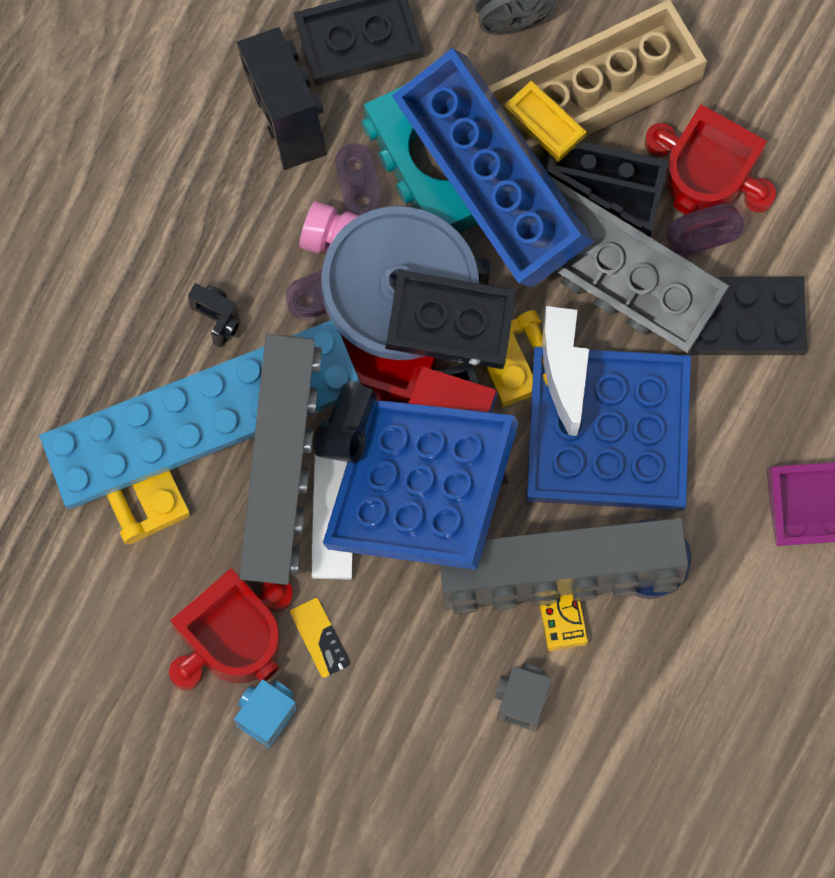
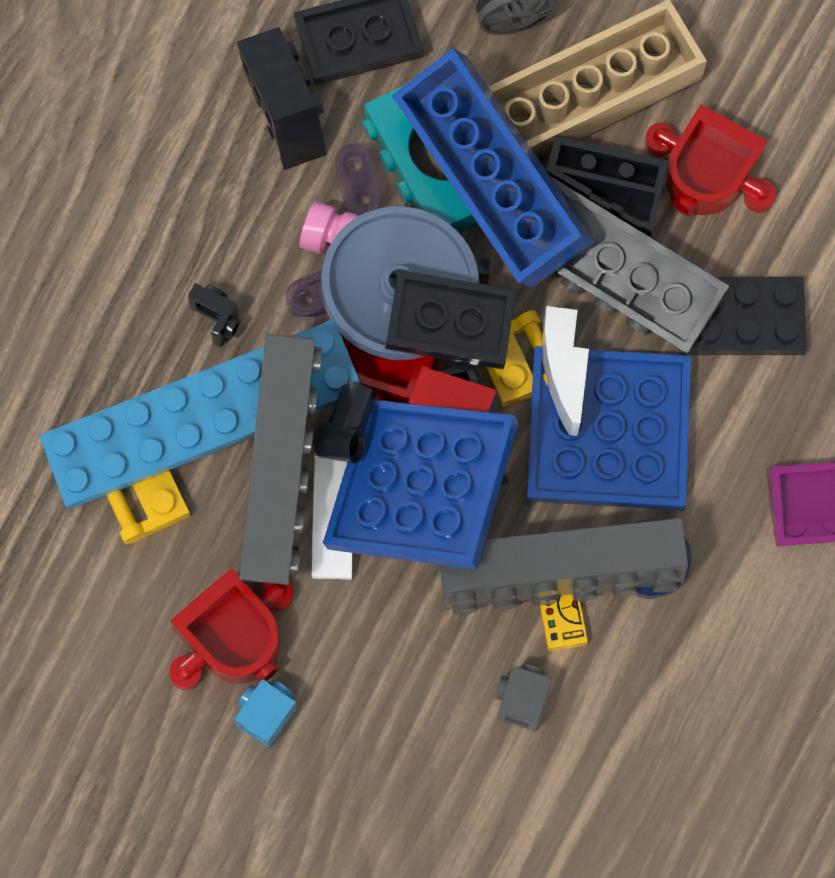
yellow sticker [290,598,350,678] -> none
yellow tile [504,81,587,162] -> none
clear purple plate [667,203,744,256] -> none

